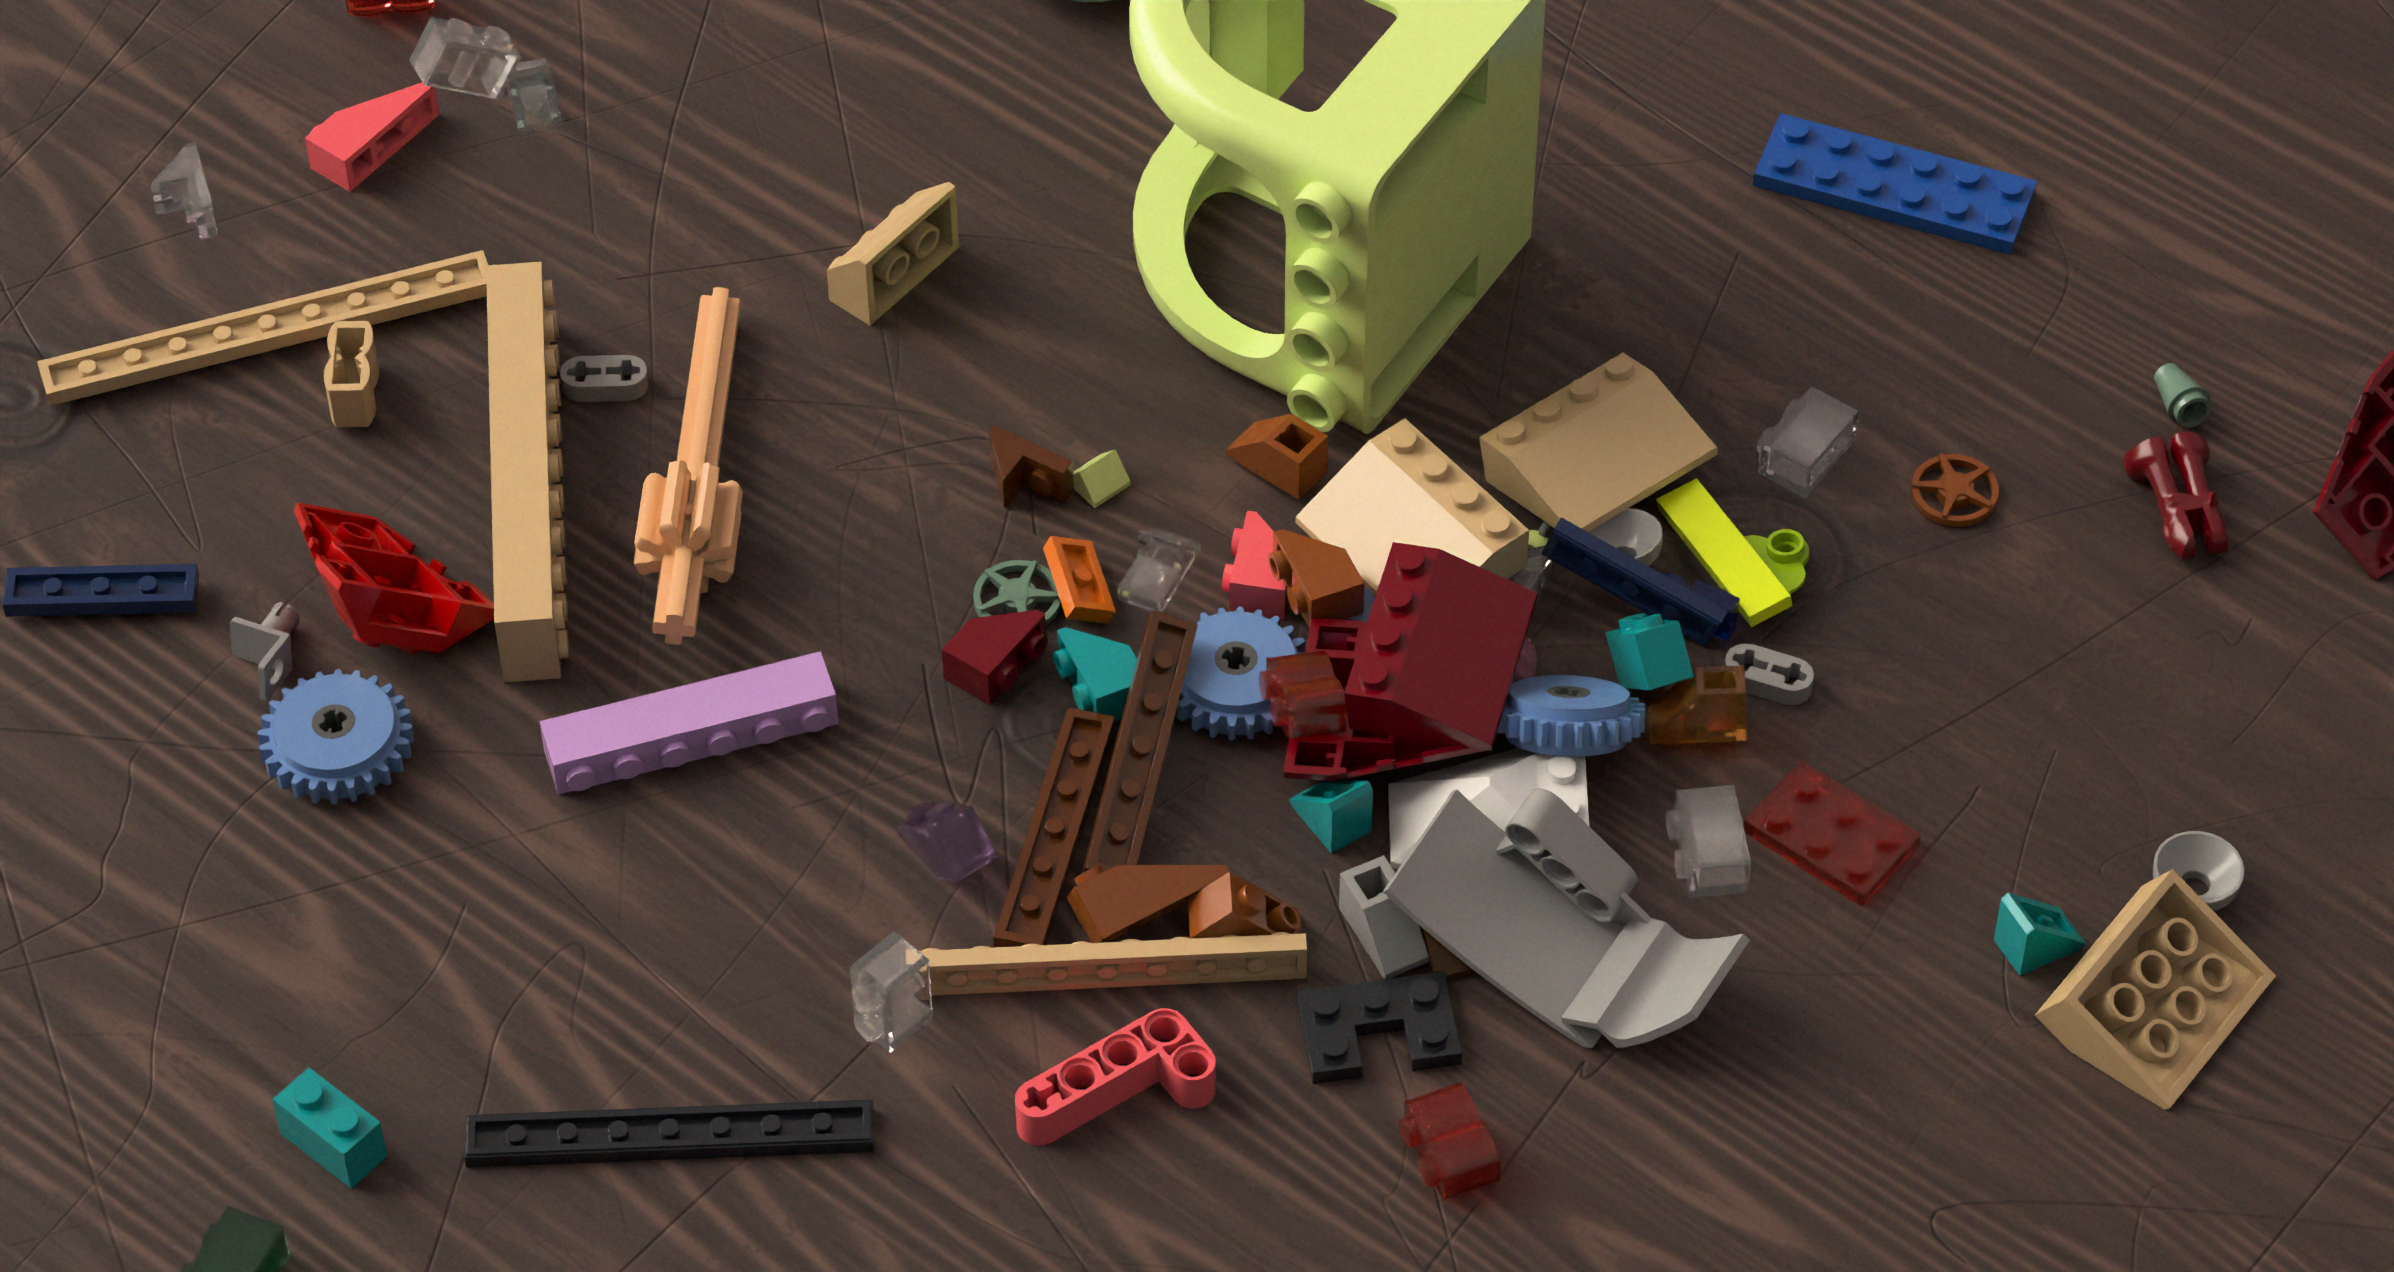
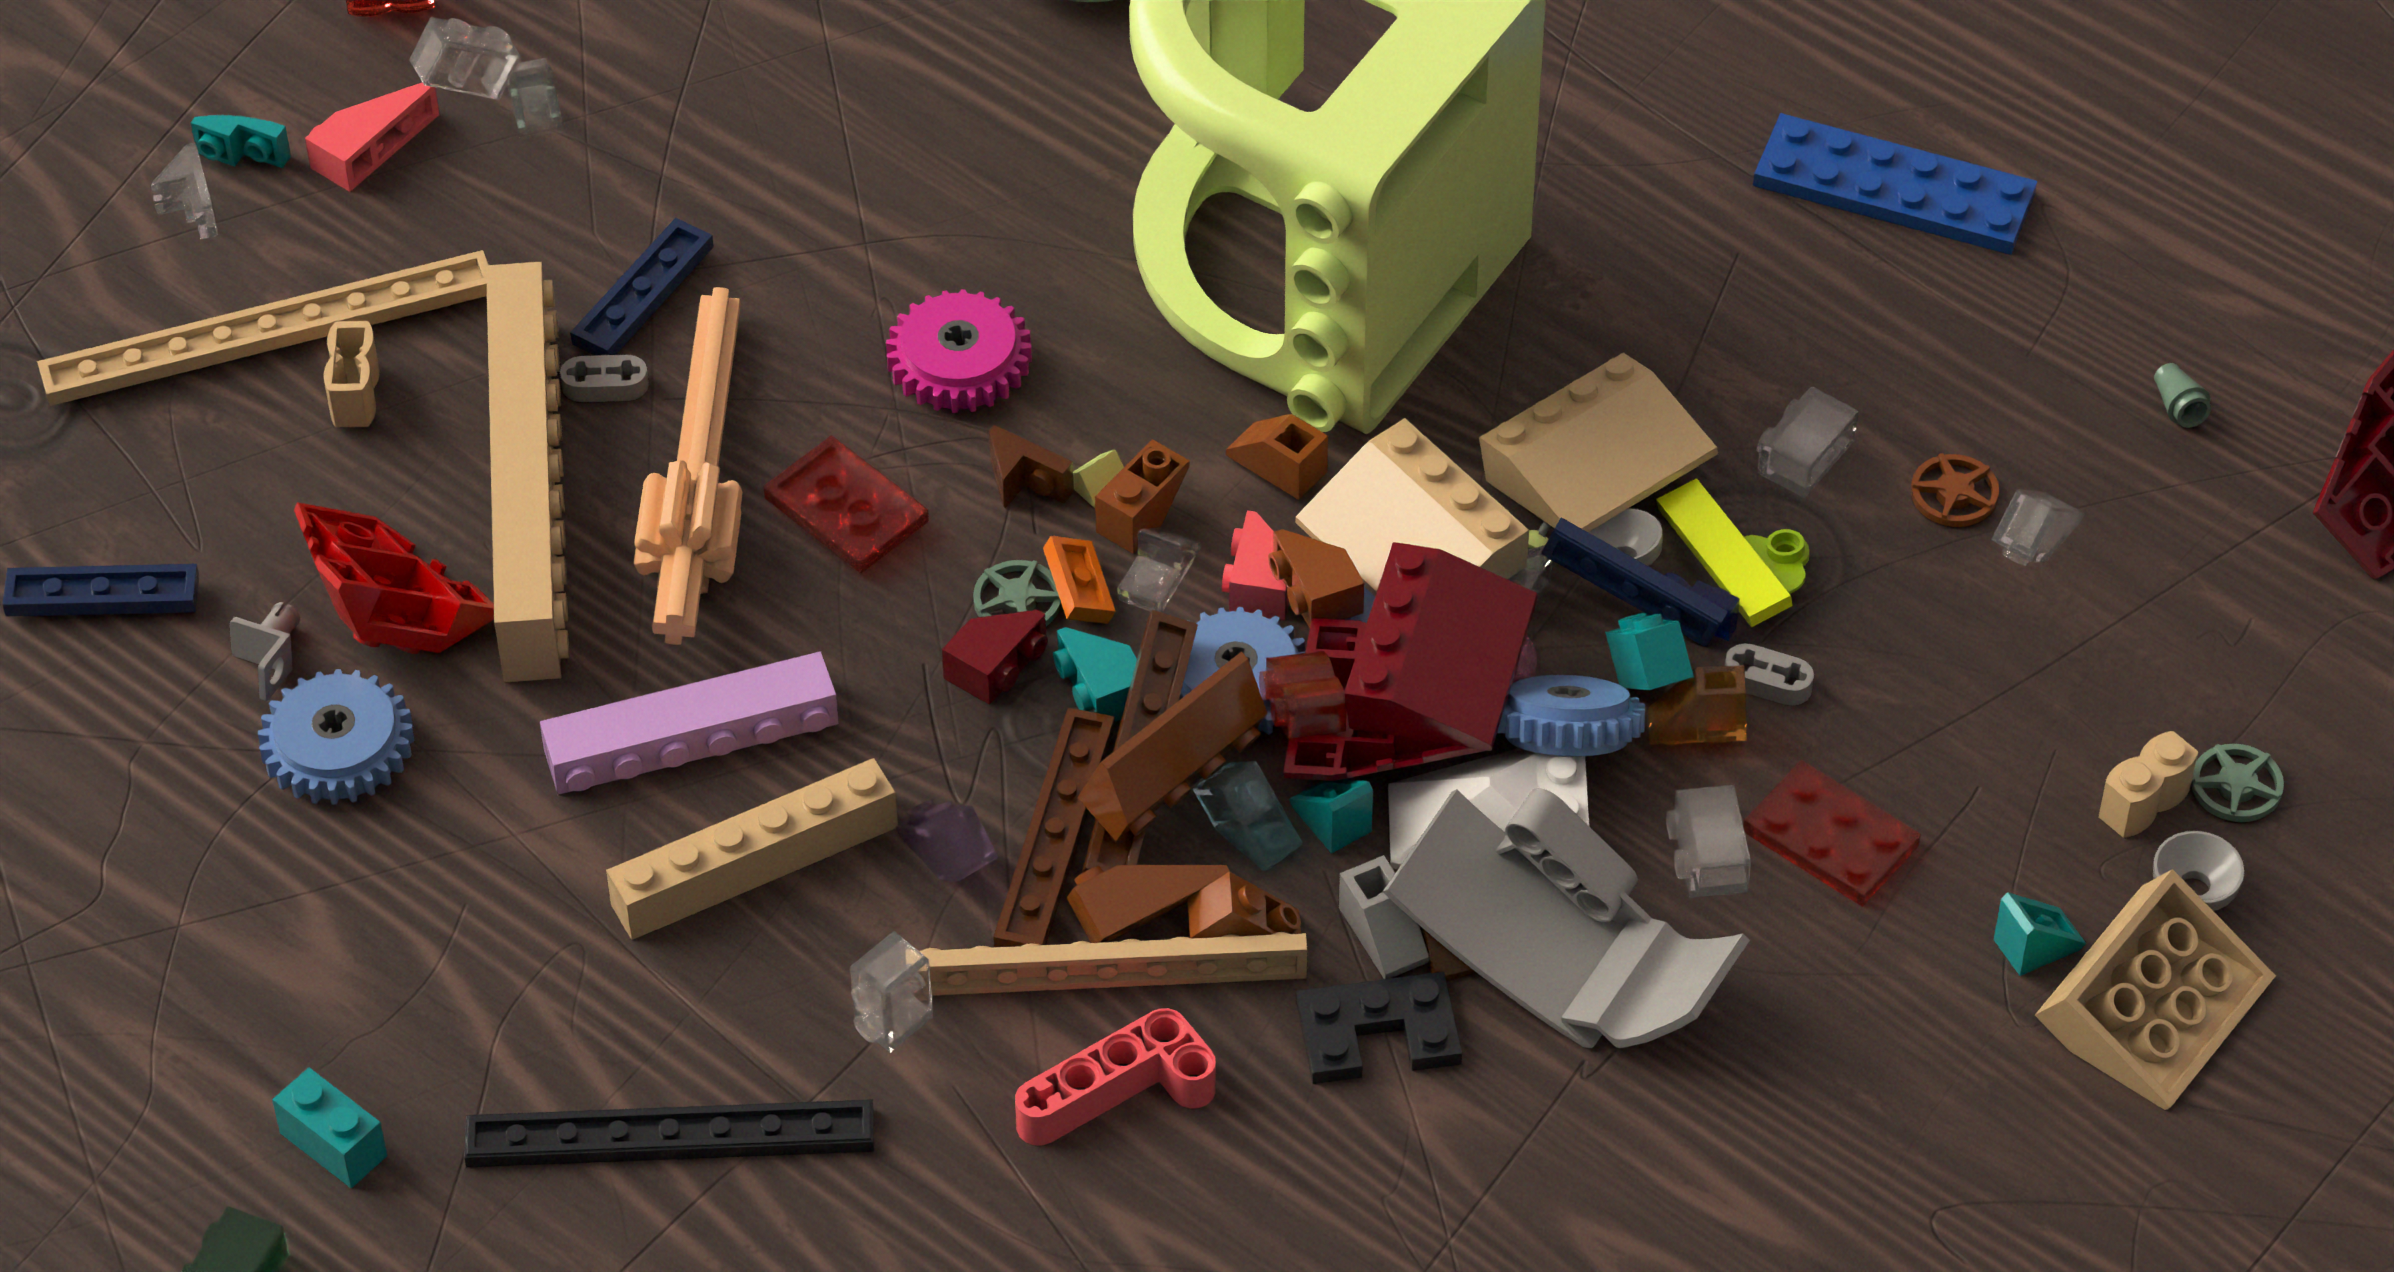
tan slope [827,182,959,326] -> none
clear red brick [1399,1082,1501,1200] -> none
dark red piece [2122,431,2229,560] -> none
none -> teal slope [190,115,291,168]
none -> dark blue plate [570,218,714,356]
none -> tan brick [606,758,898,940]
none -> clear red plate [763,435,929,573]
none -> dark pink gear [886,289,1032,413]
none -> dark orange slope [1078,651,1268,841]
none -> dark orange slope [1095,439,1190,554]
none -> clear light blue slope [1192,761,1303,871]
none -> clear slope [1991,490,2085,566]
none -> tan brick [2099,731,2198,838]
none -> sand green wheel [2191,744,2284,822]

